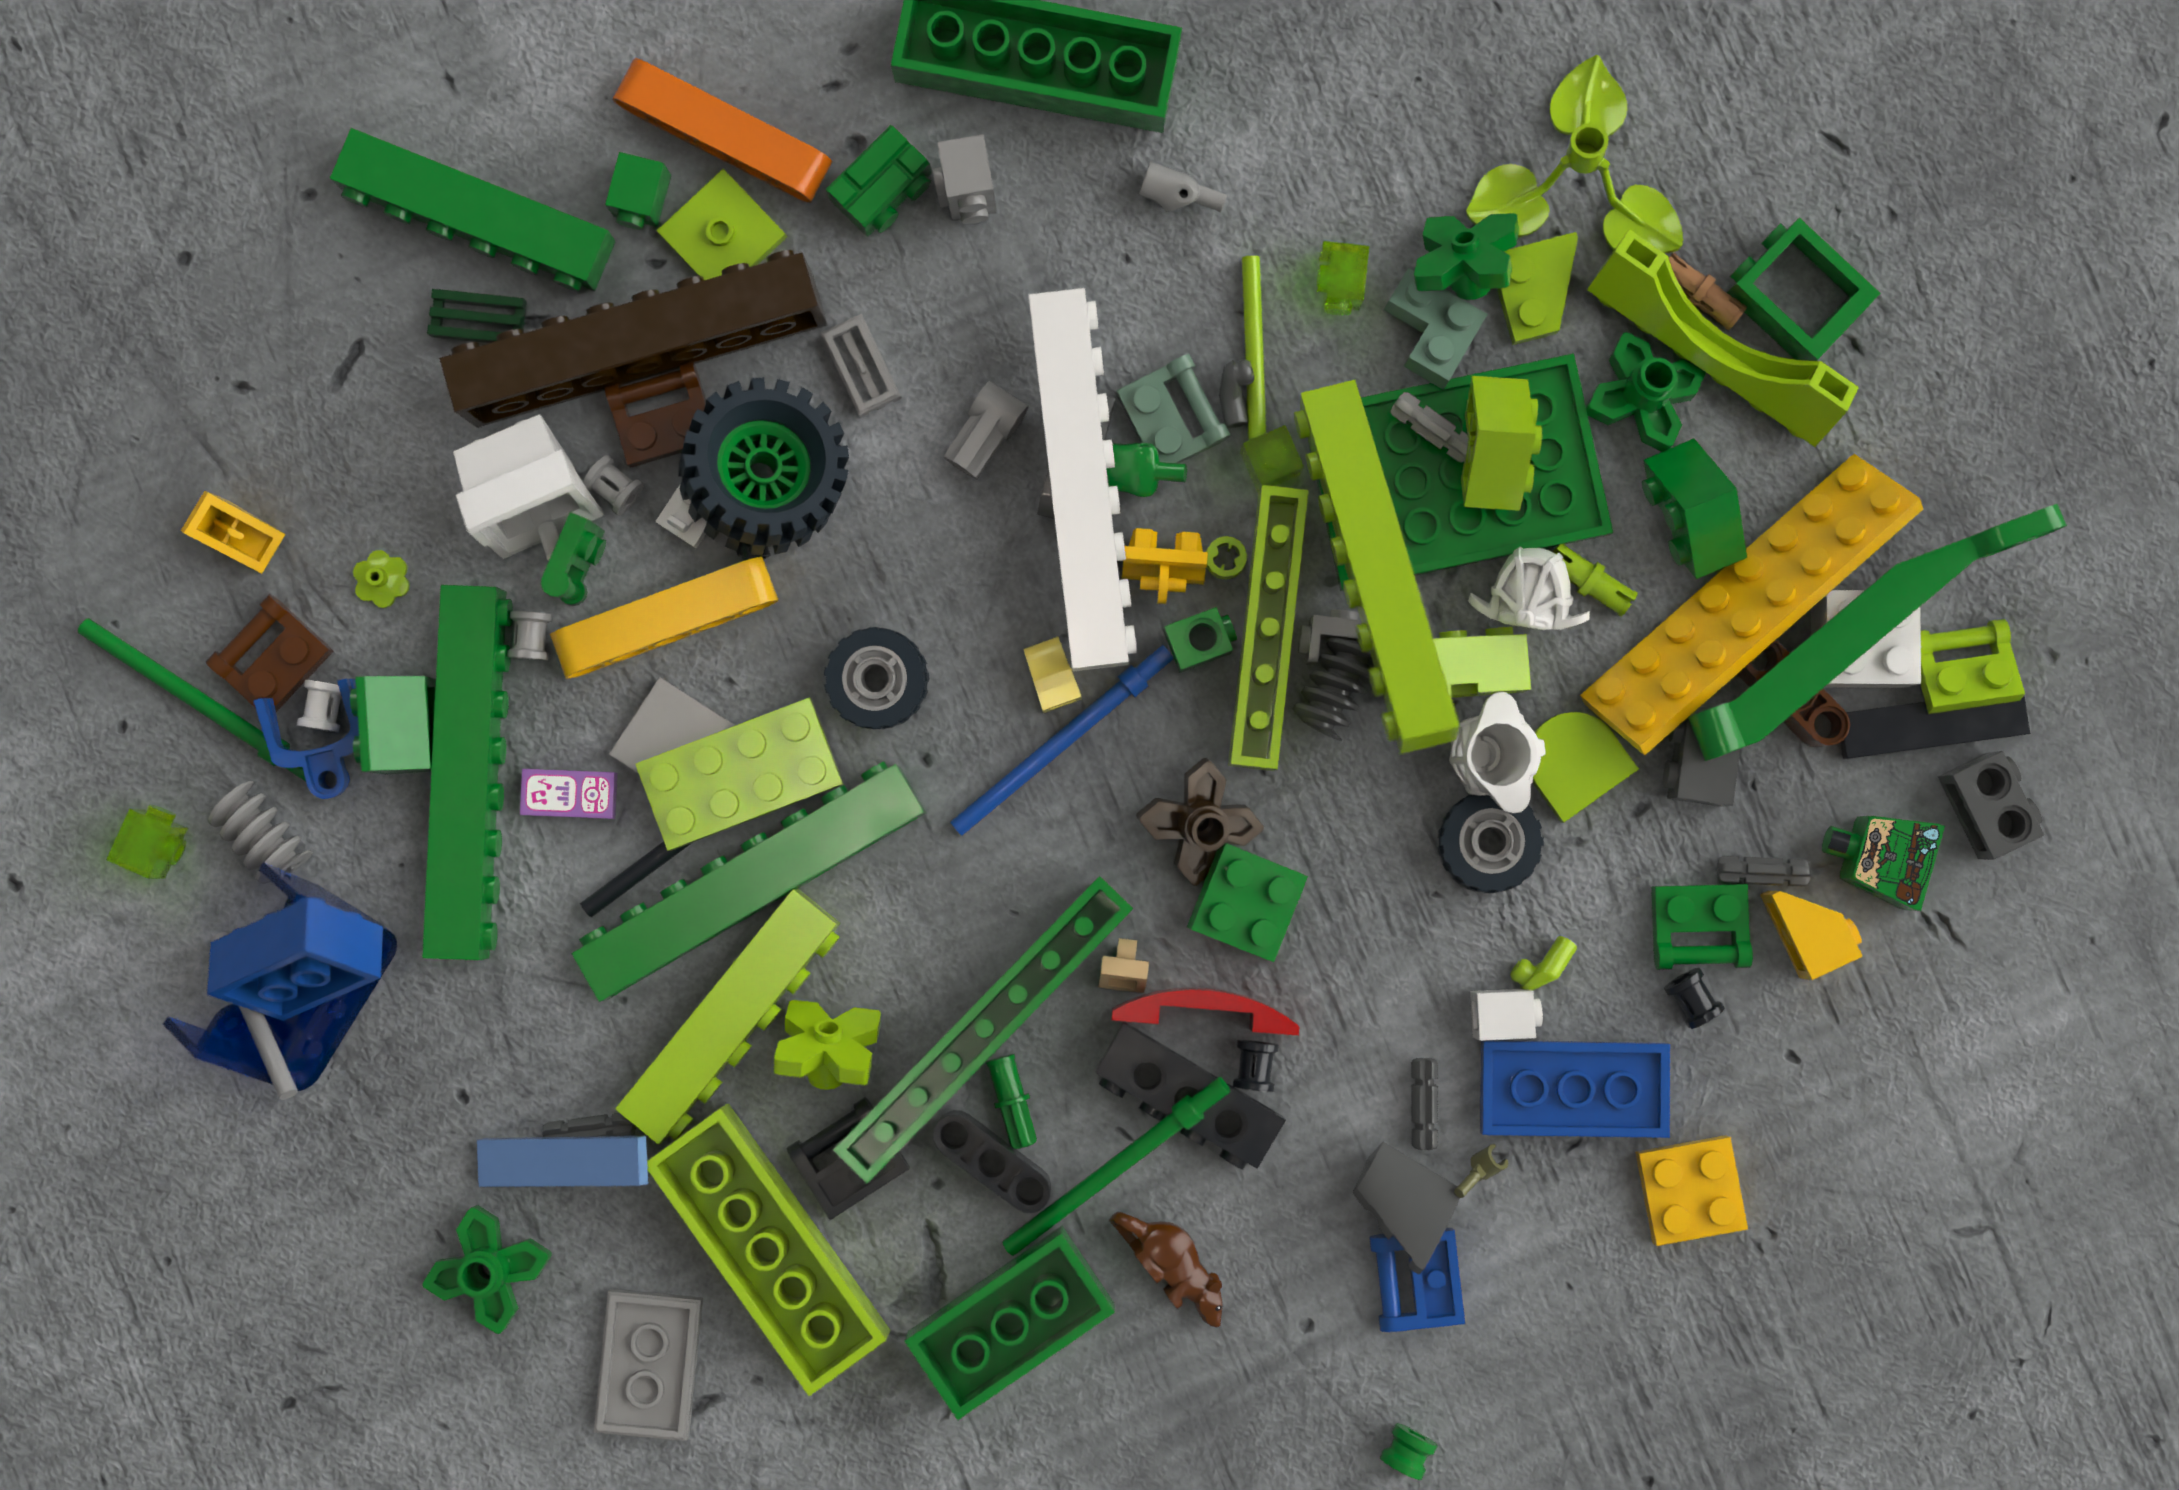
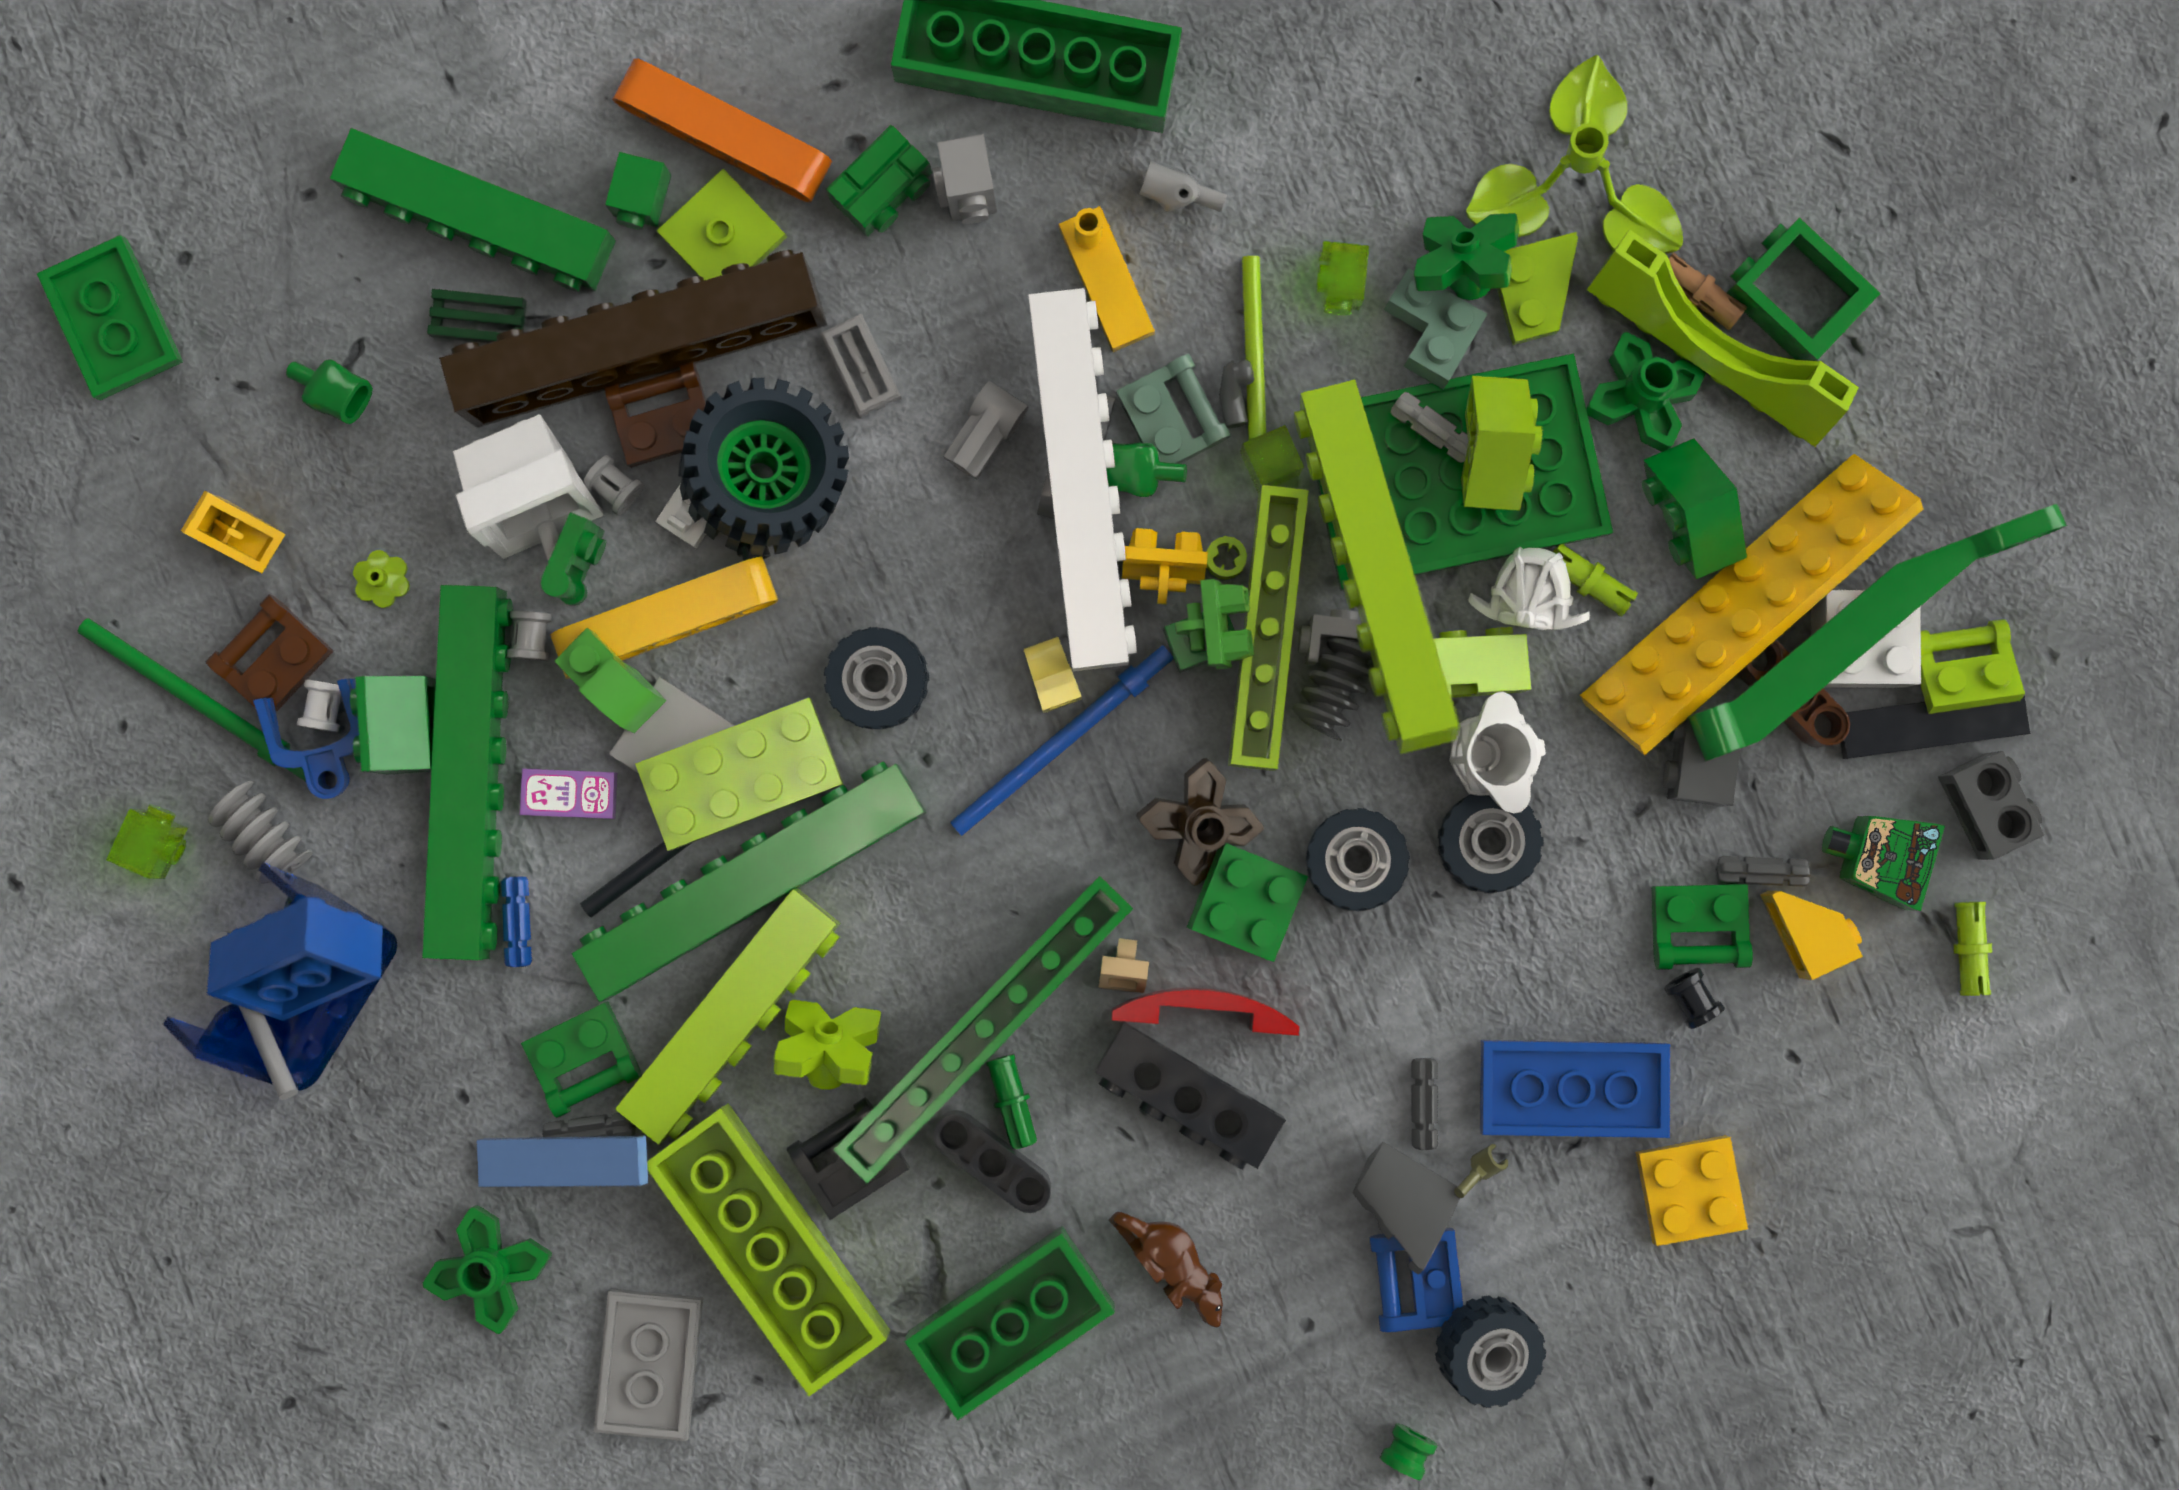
green bar [1002,1077,1231,1256] -> none
black bush [1232,1040,1279,1092] -> none
white brick [1470,989,1543,1041] -> none
lime arm [1510,936,1577,991] -> none
lime tile [1533,712,1639,823] -> none
none -> green plate [37,235,183,401]
none -> green piece [286,359,373,424]
none -> blue axle [501,876,532,967]
none -> green plate [521,1002,642,1118]
none -> bright green brick [554,628,667,733]
none -> yellow piece [1058,206,1155,352]
none -> bright green hips [1175,579,1254,669]
none -> black wheel [1306,808,1410,911]
none -> black wheel [1435,1295,1546,1408]
none -> lime pin [1953,901,1993,996]

